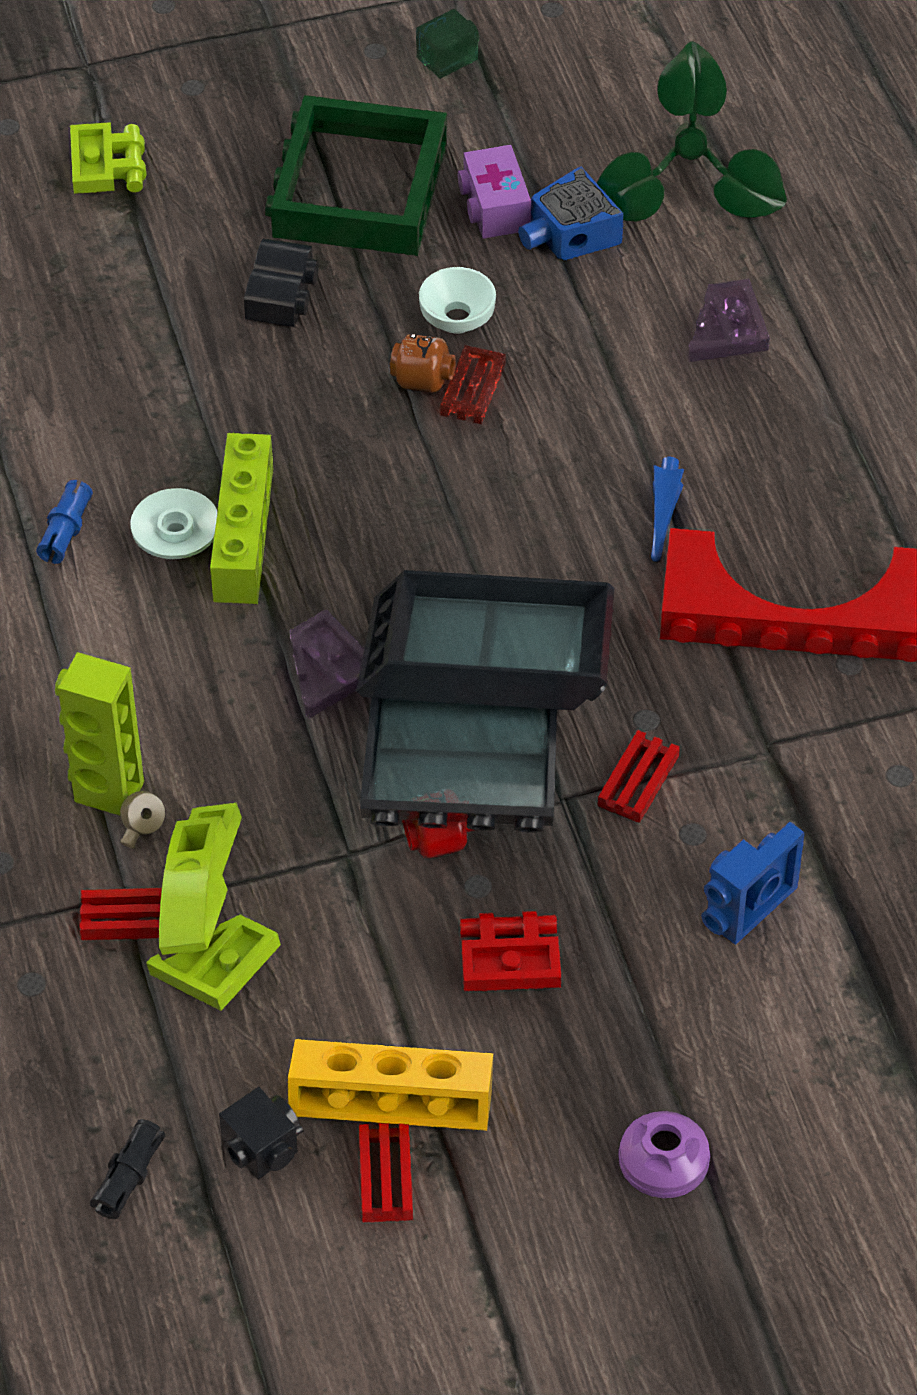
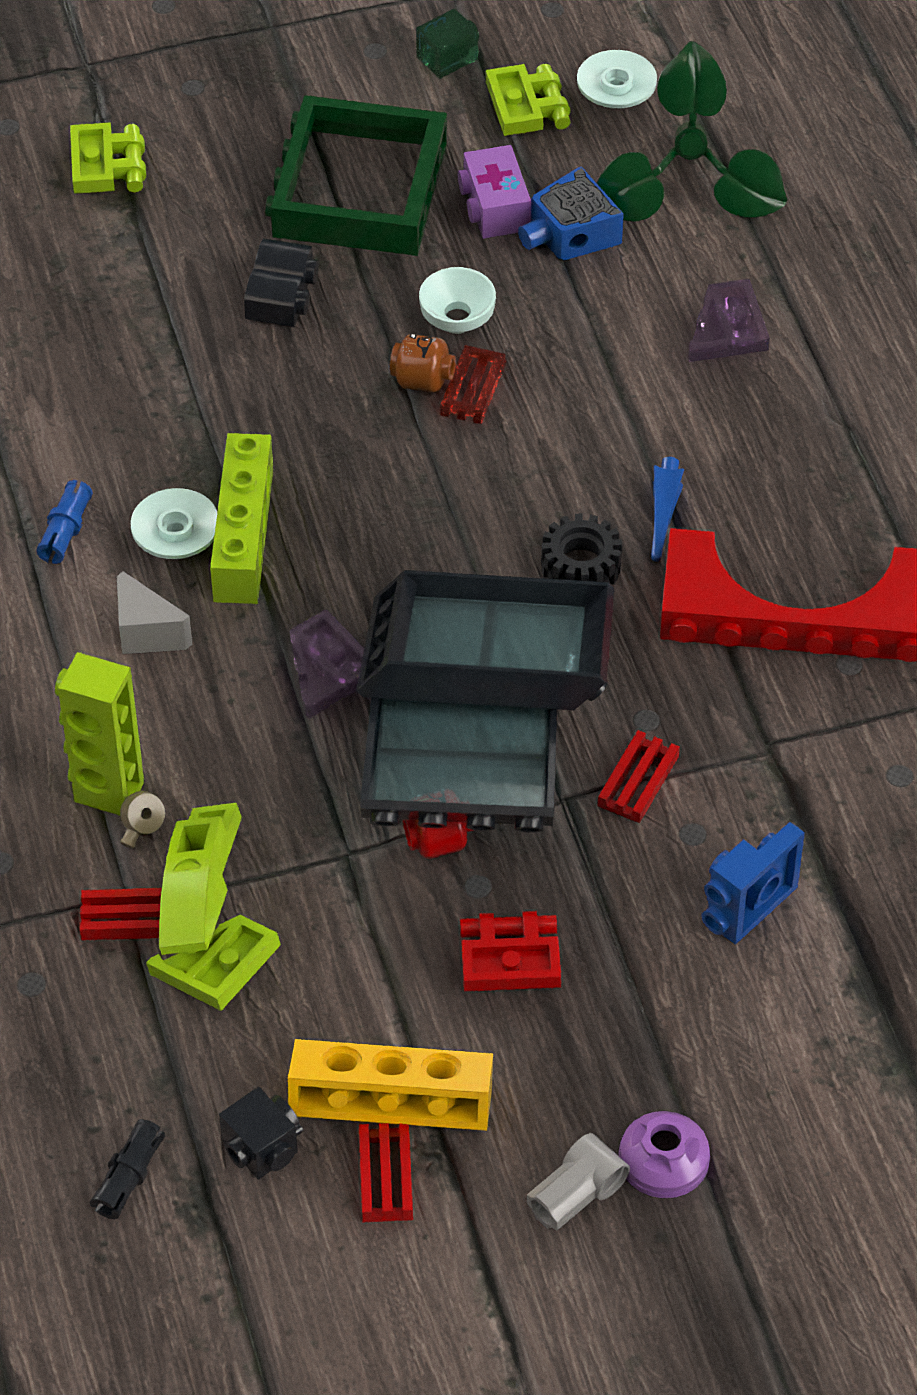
none -> light grey slope [117,571,192,654]
none -> lime plate [486,64,571,136]
none -> light grey piece [527,1133,630,1231]
none -> black tyre [541,513,622,585]
none -> light aqua dish [577,50,657,108]

